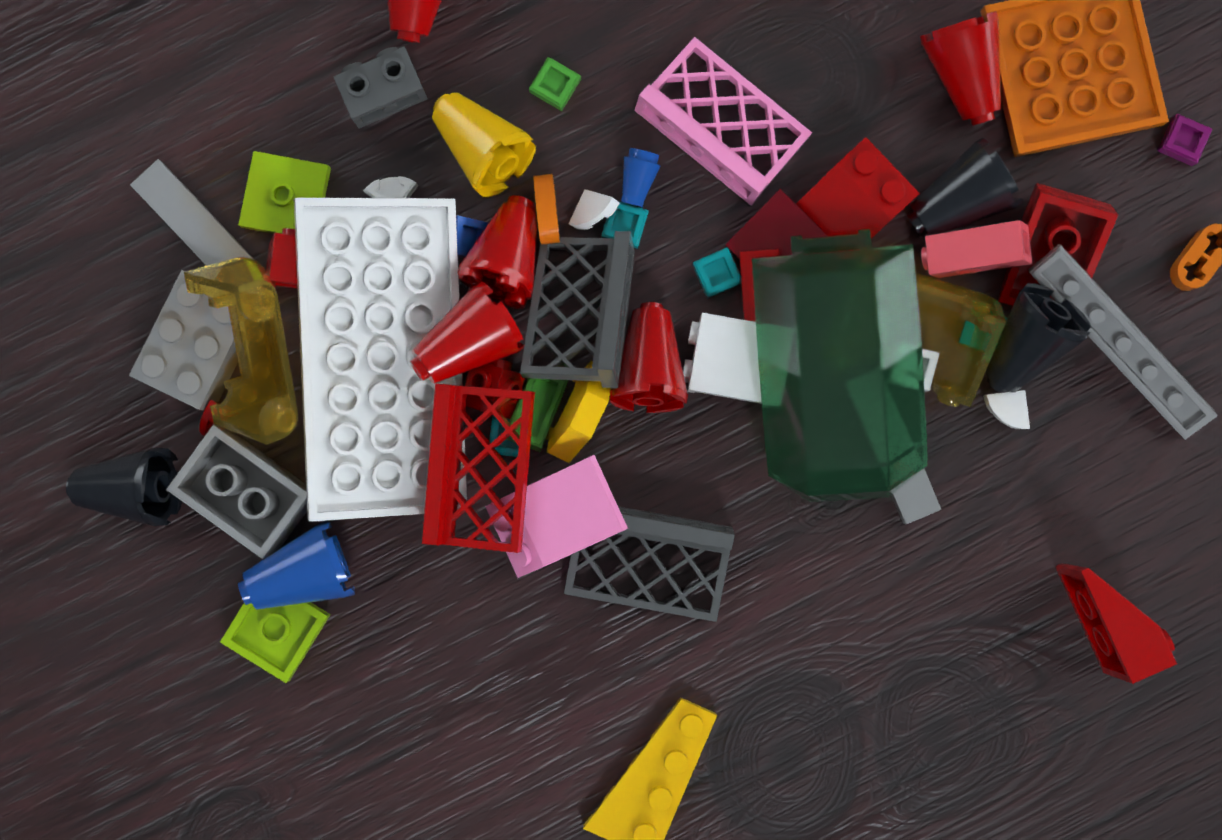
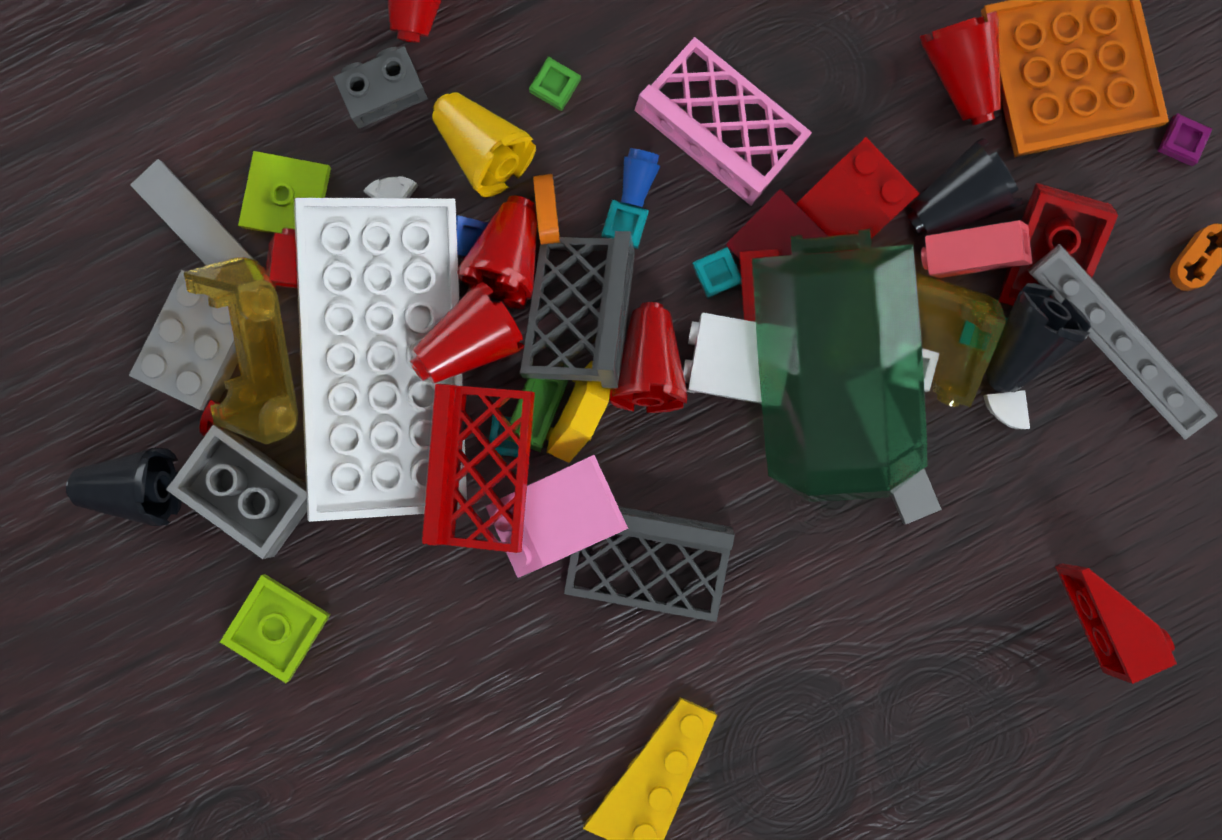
blue cone [238,520,355,610] -> none
red brick [465,359,525,419] -> none
white tile [569,189,620,230] -> none

